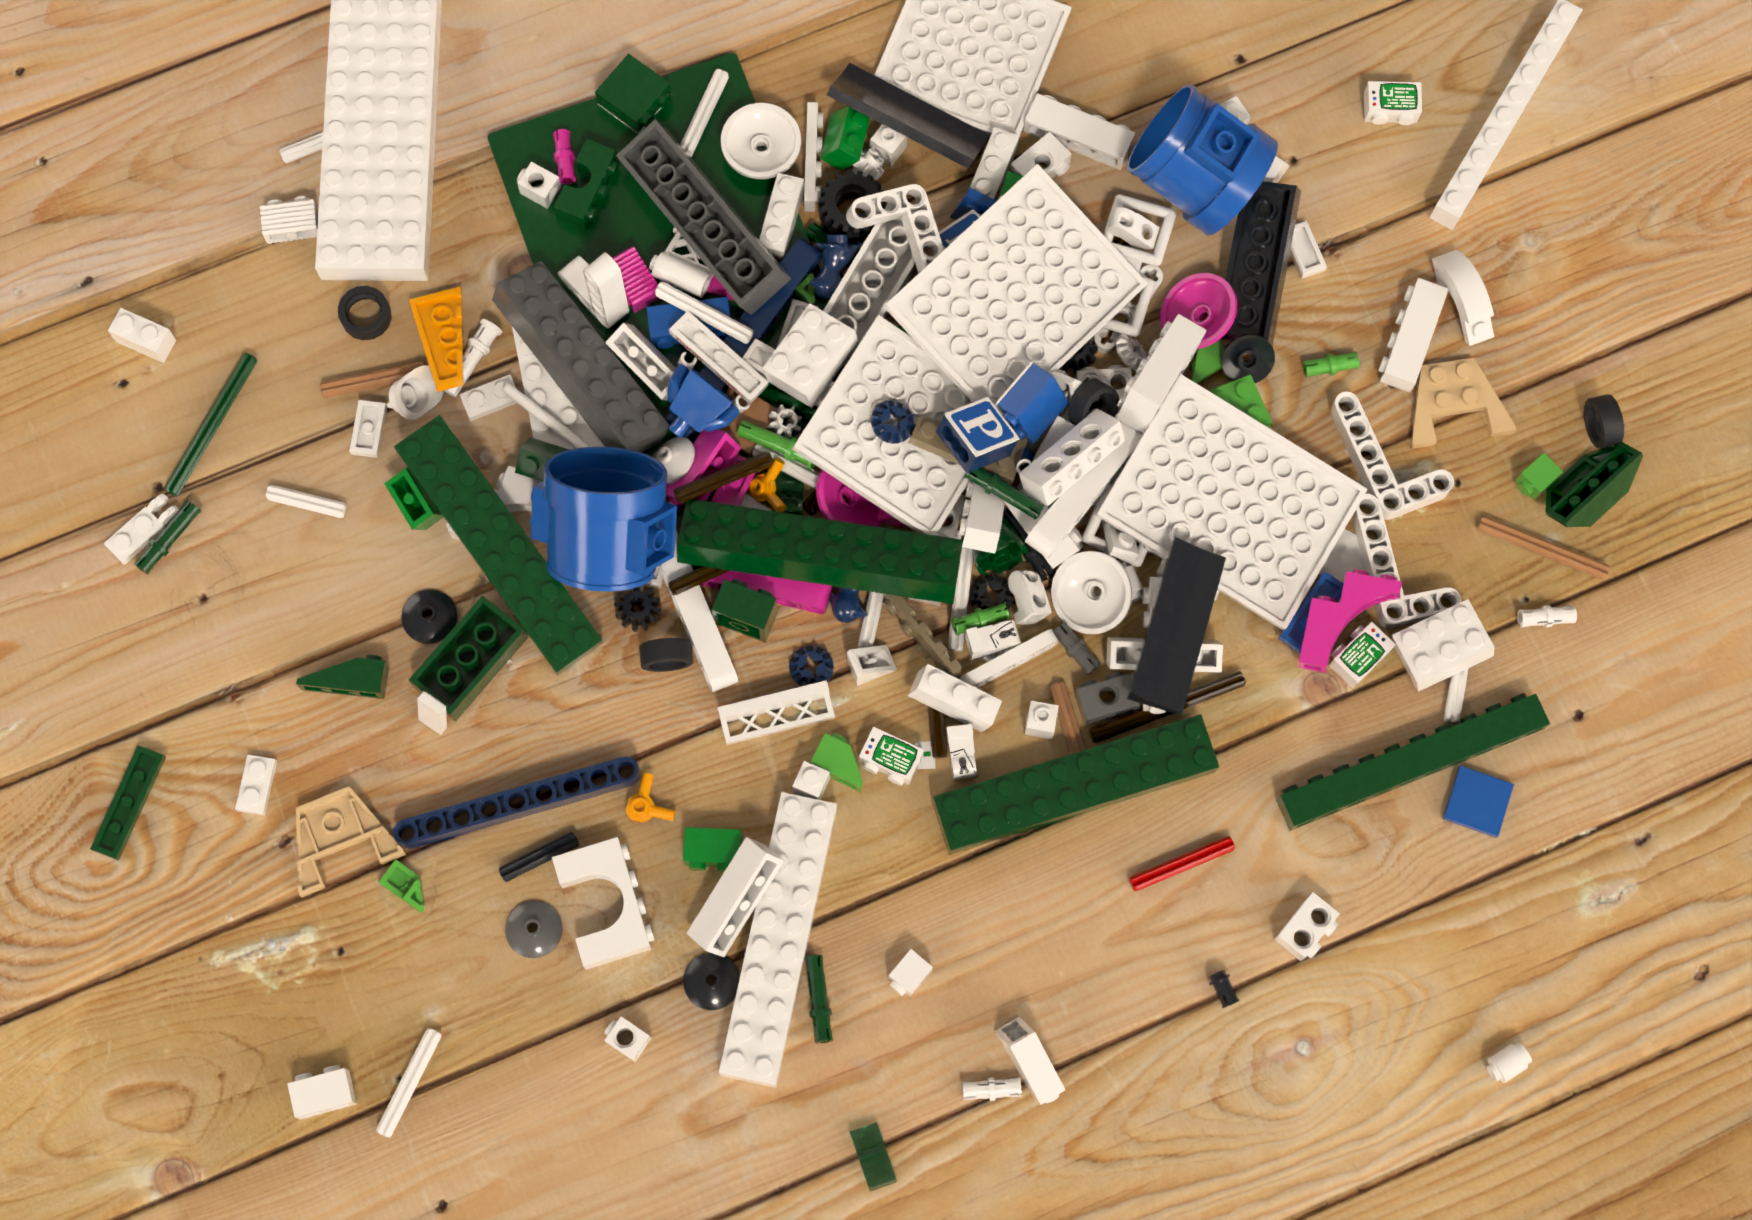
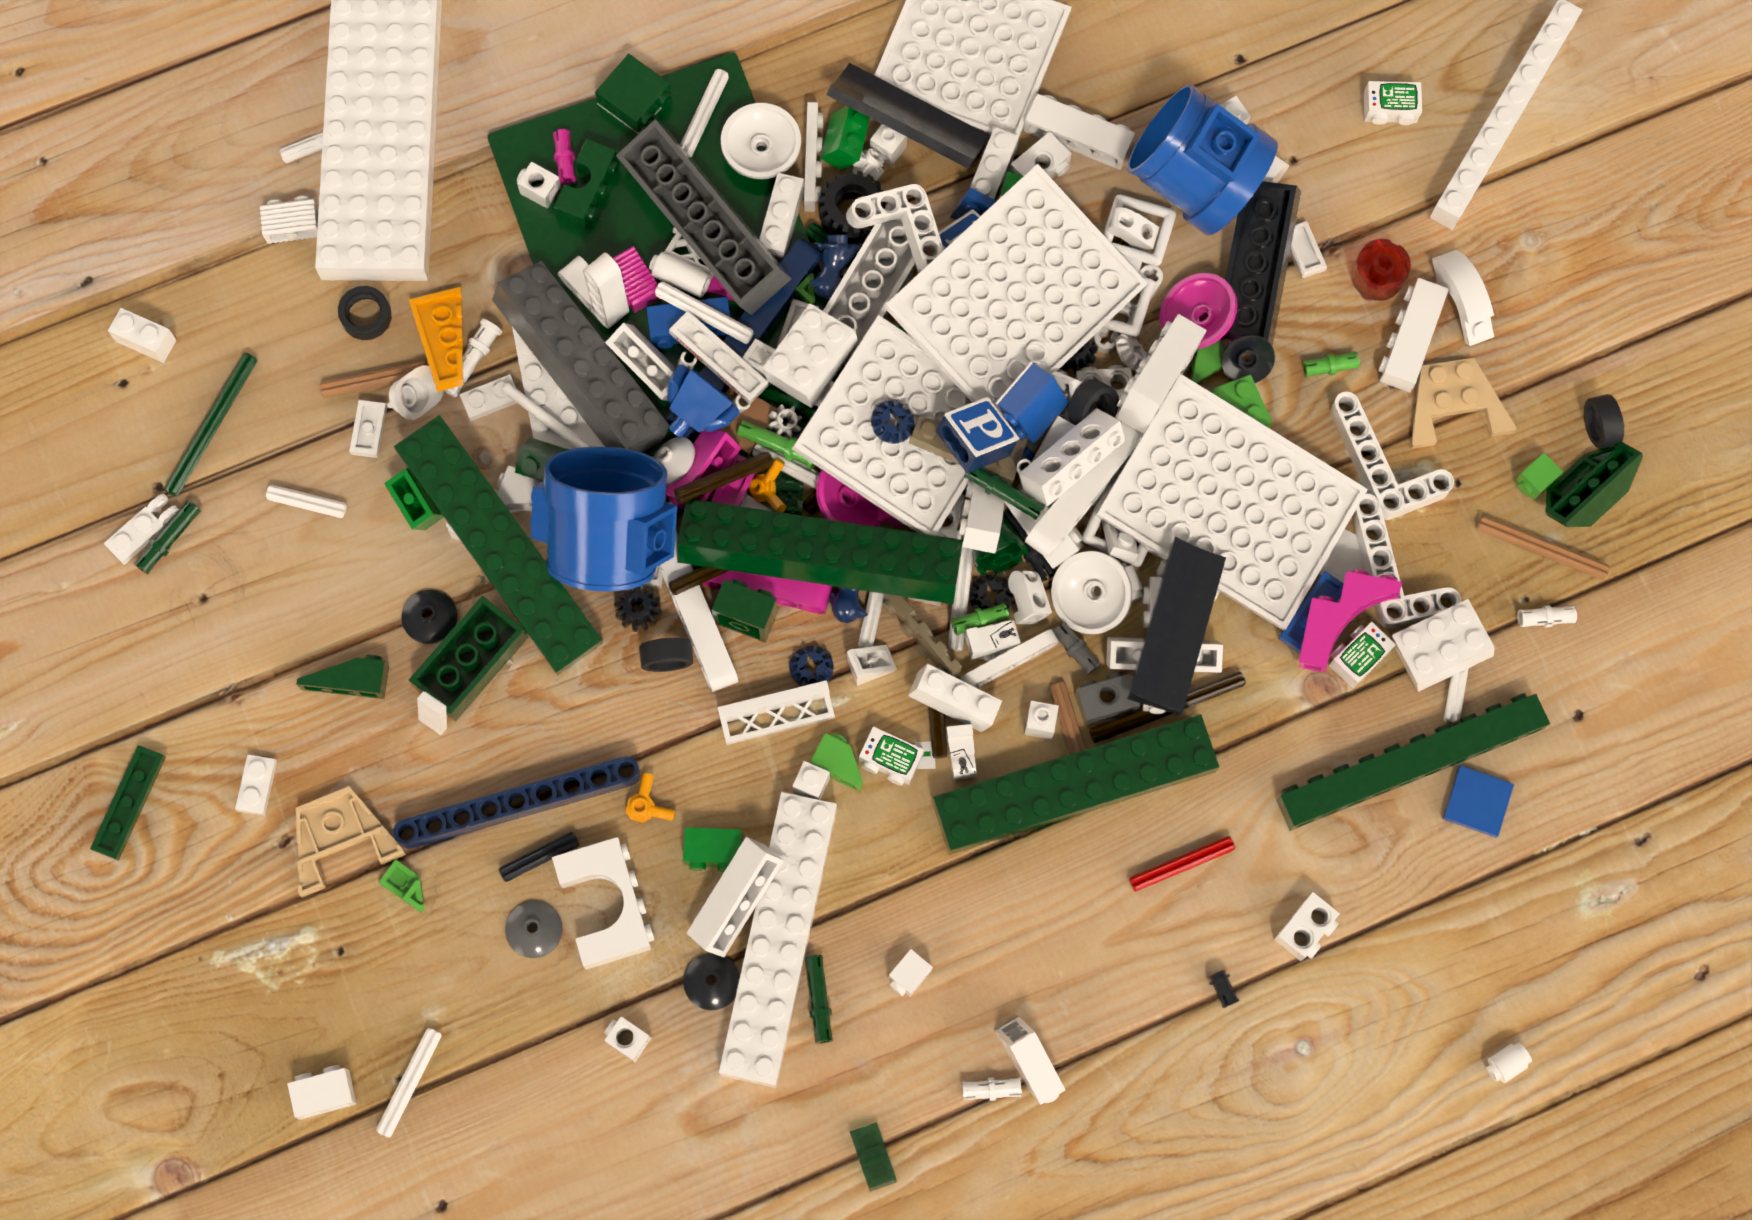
none -> clear red brick [1351,239,1411,301]

